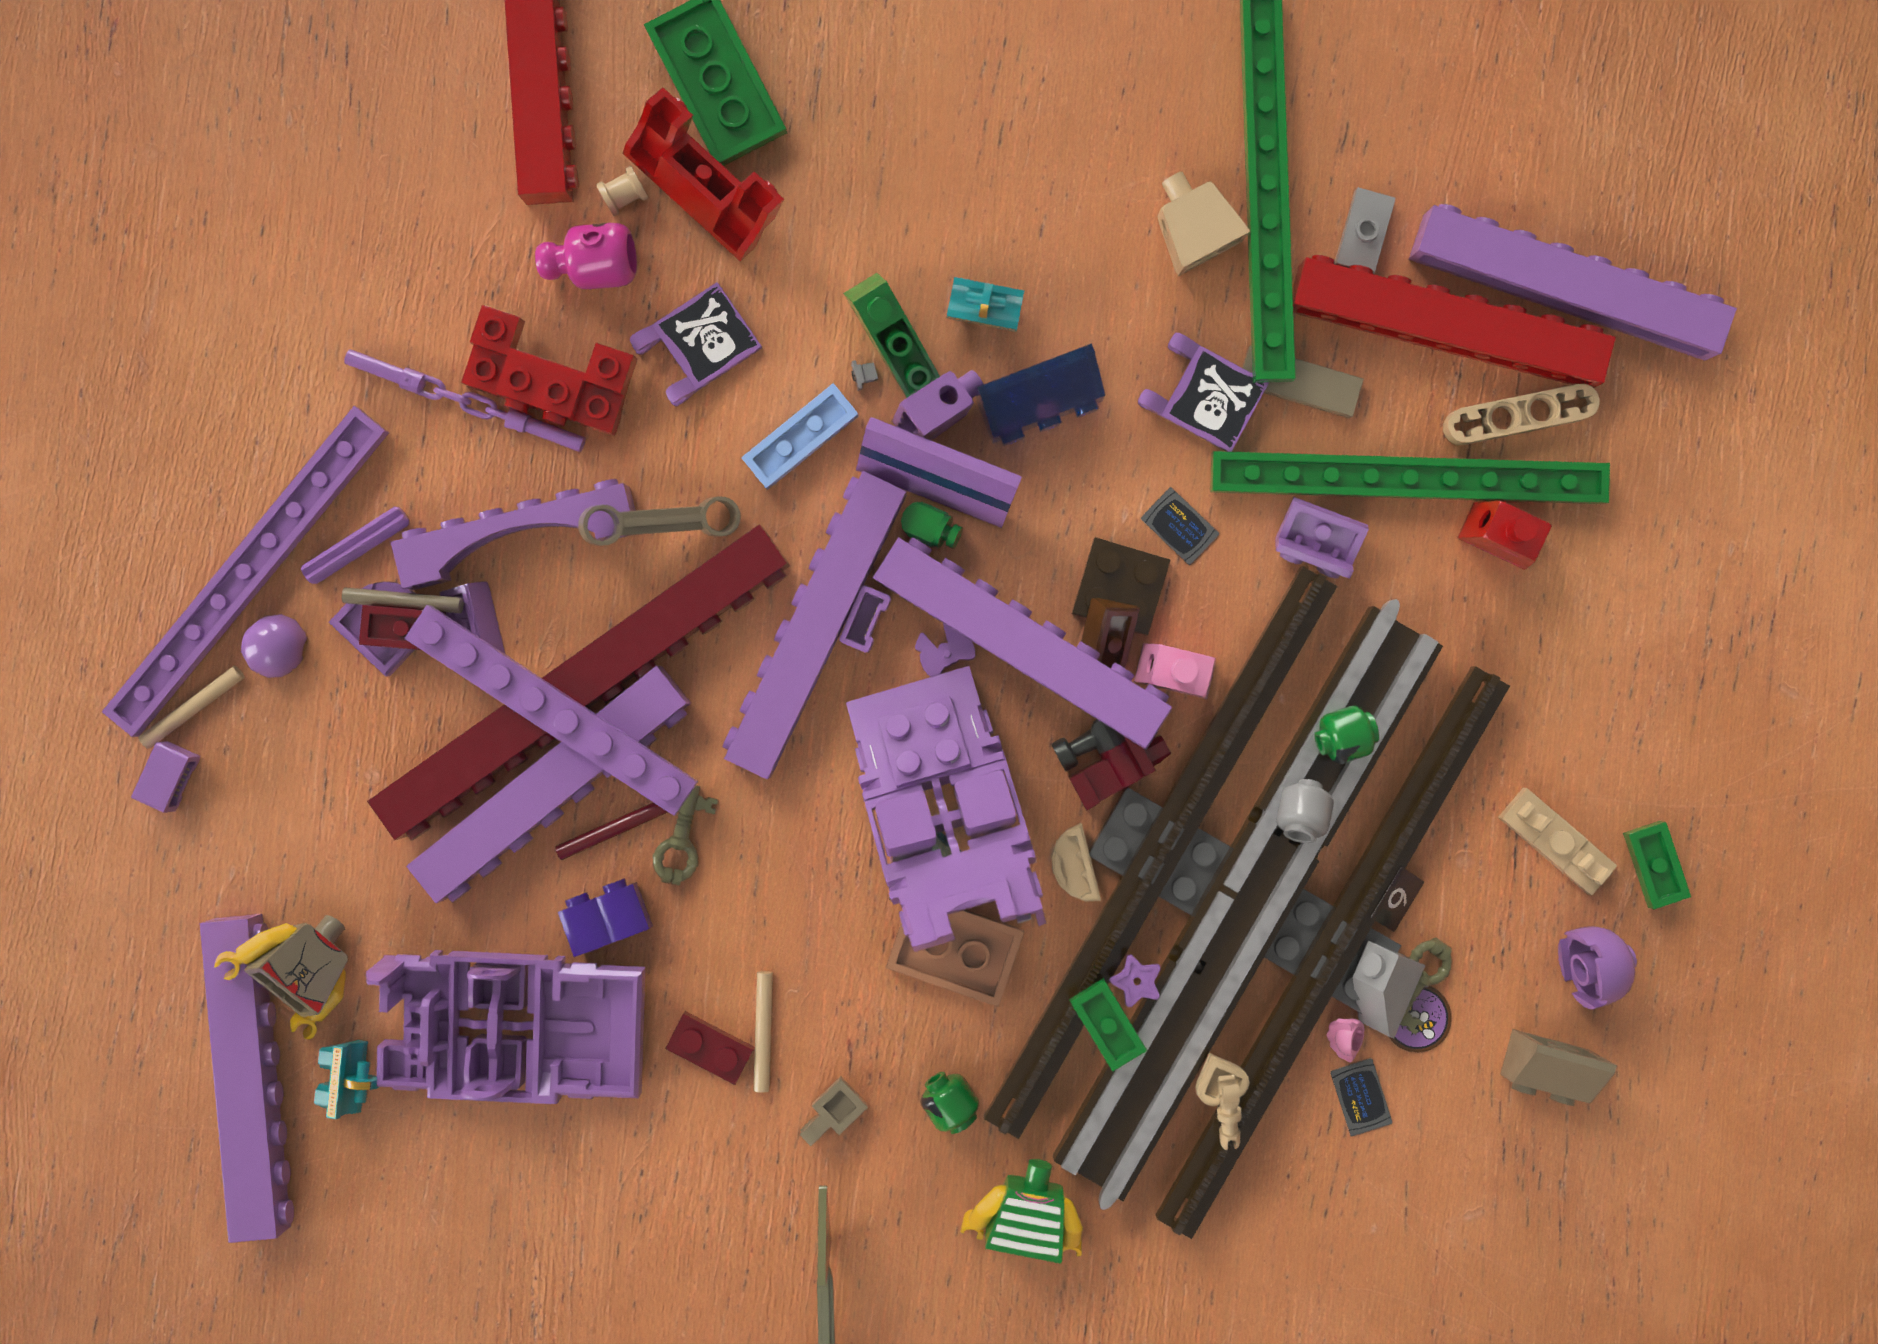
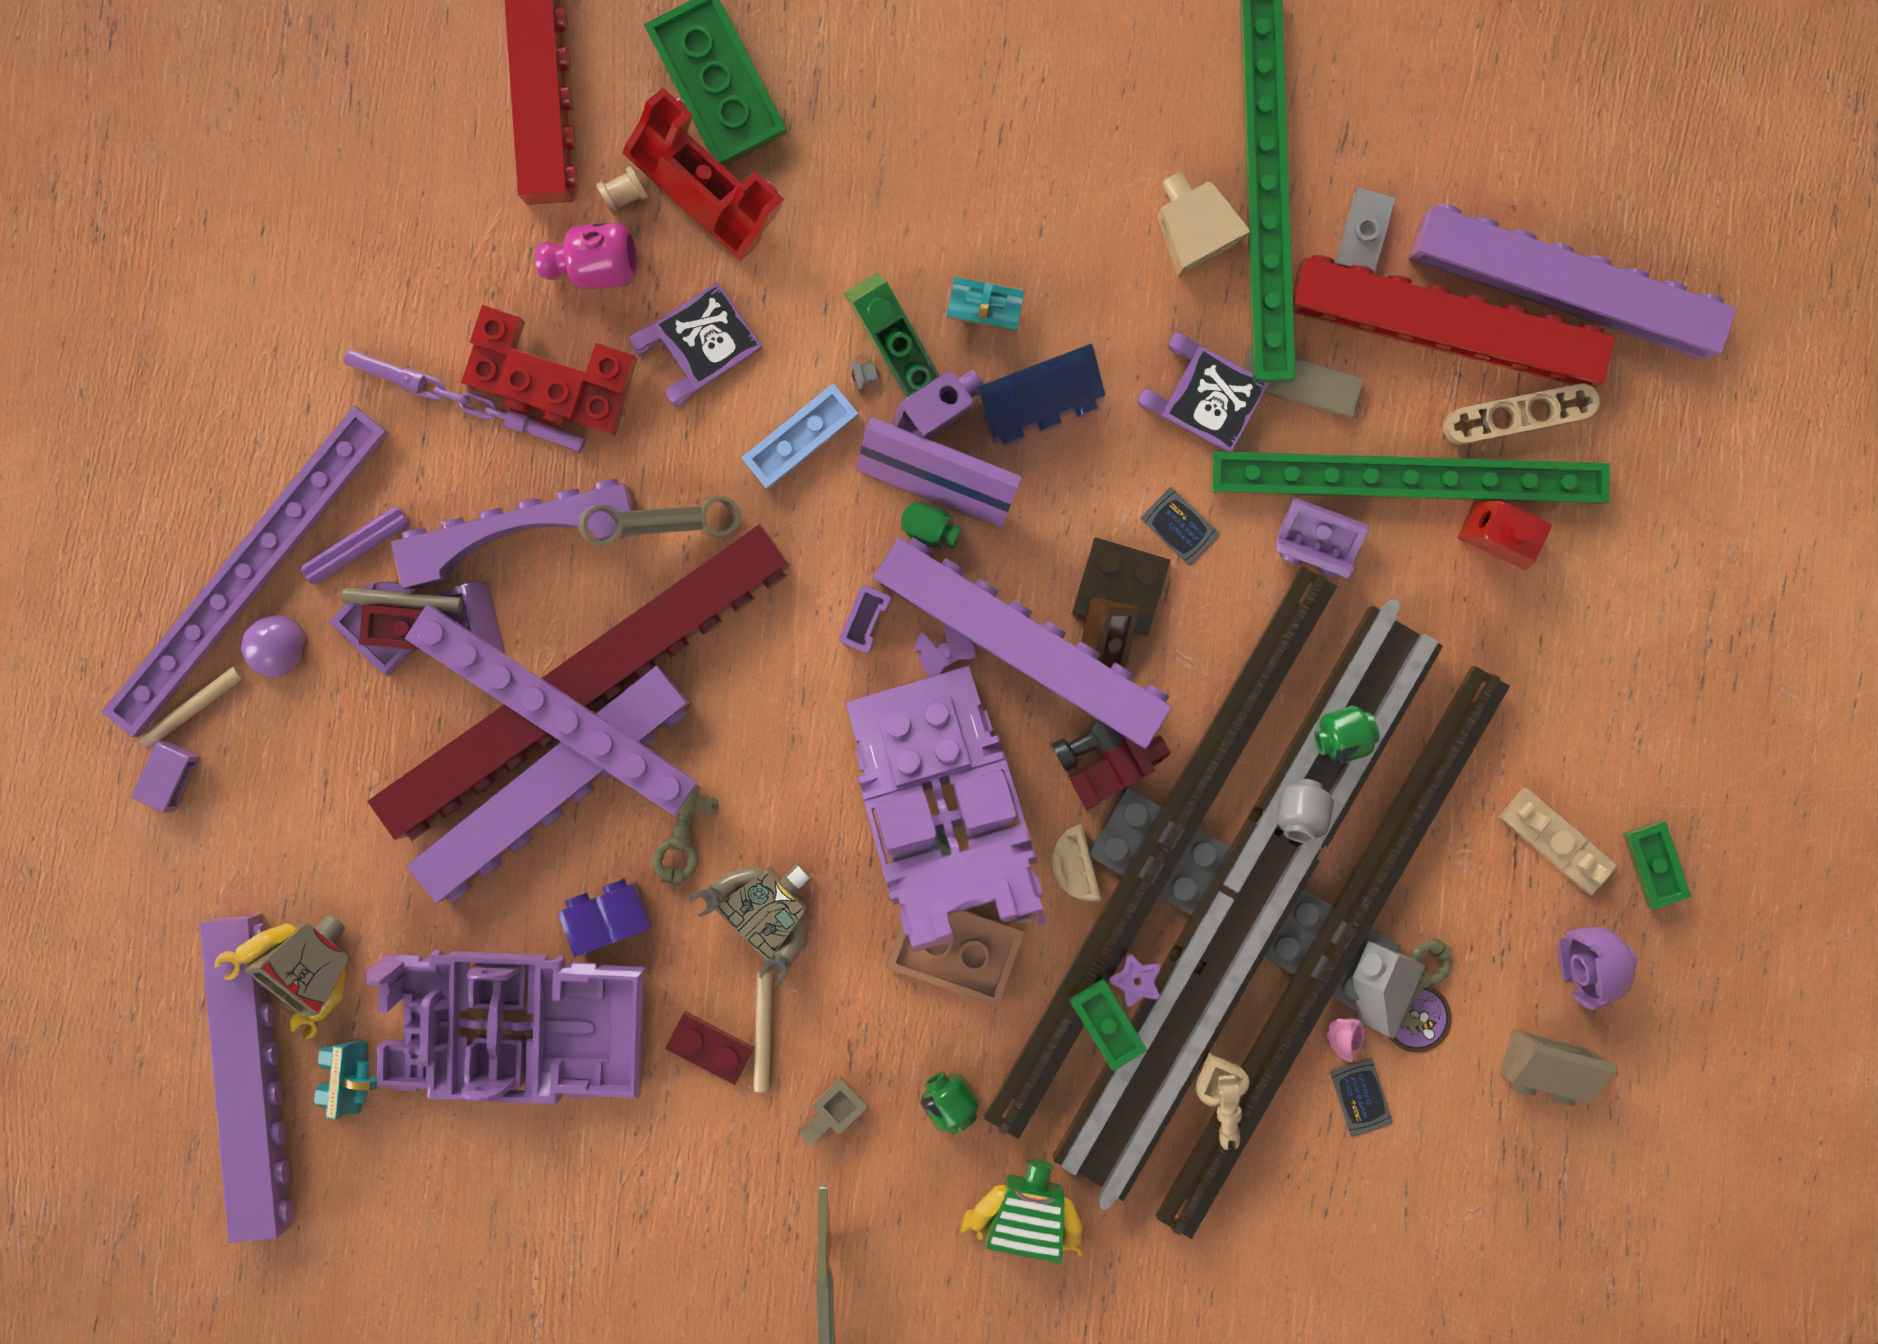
dark red bar [555,802,668,860] -> none
medium lavender brick [722,471,907,779] -> none
bright pink torso [1134,643,1216,699] -> none
black sticker [1371,867,1424,932] -> none
none -> dark tan torso [689,863,813,988]

